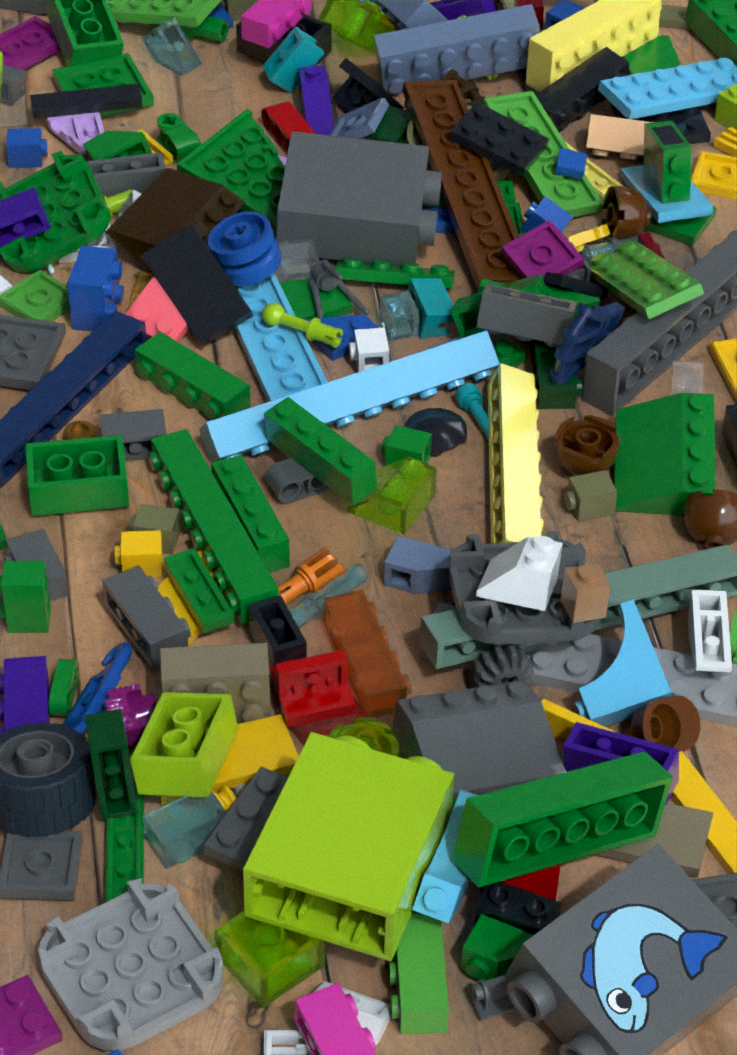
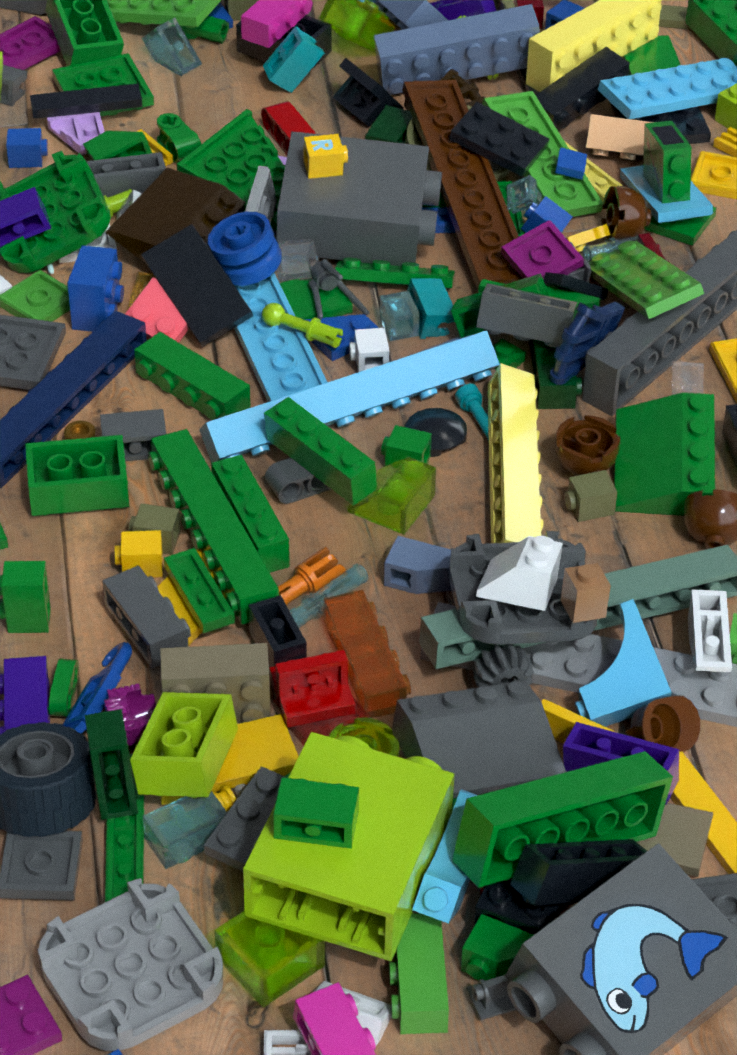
dark grey brick [3,529,69,601] -> none
dark purple slope [298,65,334,135] -> none
sand blue tile [330,98,389,139] -> none
none -> light grey tile [245,166,277,224]
none -> green brick [273,777,359,849]
none -> yellow brick [303,134,348,179]
none -> clear light blue tile [507,175,542,214]
none -> black brick [510,839,647,907]

